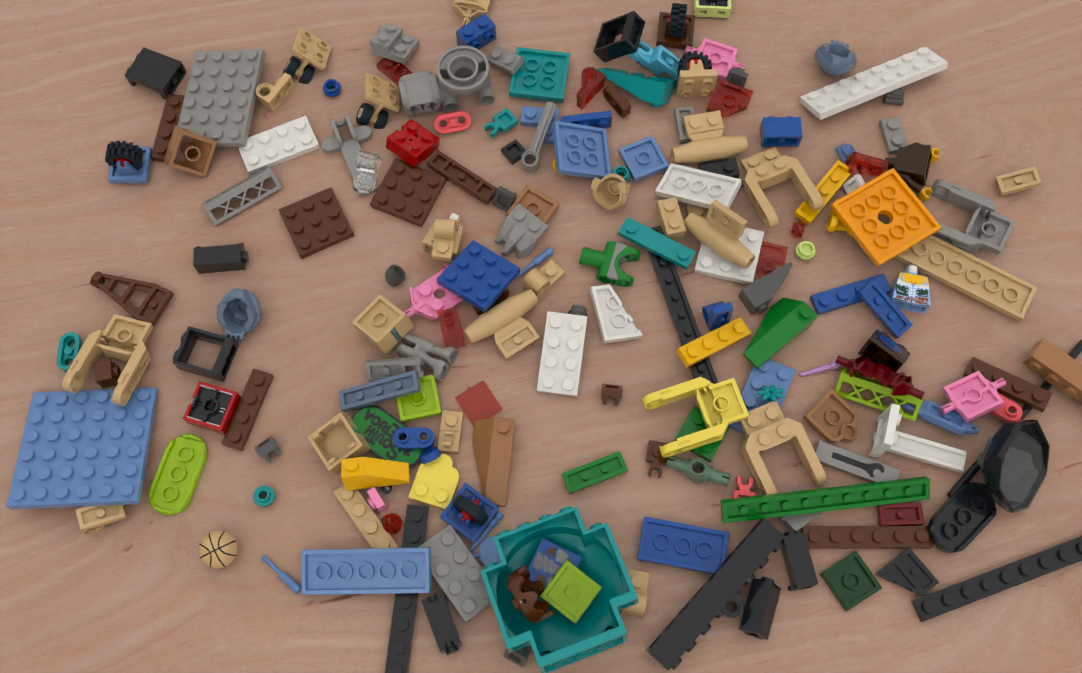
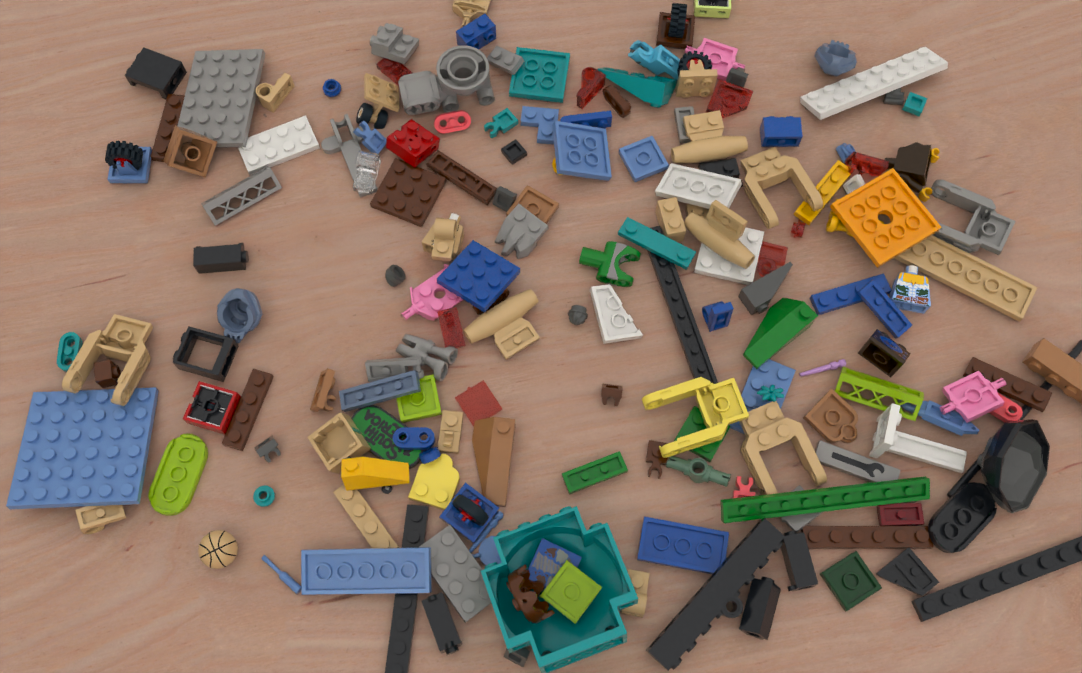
reddish brown plate [90,271,174,327] -> none
reddish brown plate [278,187,354,259] -> none
tan plate [283,27,332,84] -> none
tan container [352,294,414,354] -> none
bright pink plate [367,487,388,513] -> none
clear red plate [381,513,402,534] -> none
medium blue piece [516,247,554,279] -> none
light grey axle [521,102,557,173] -> none
tan plate [523,259,565,298] -> none
white plate [537,311,587,397] -> none
tan helmet [591,173,630,210] -> none
black window [593,11,645,62] -> none
teal plate [612,166,630,183] -> none
yellow plate [676,317,751,368] -> none
yellowish green plate [796,241,816,260] -> none
dark red plate [835,355,925,400] -> none
light grey plate [879,117,907,155] -> none
tan plate [995,166,1042,196] -> none
none -> medium nougat plate [310,368,336,412]
none -> medium blue plate [353,121,387,156]
none -> teal plate [902,92,928,116]

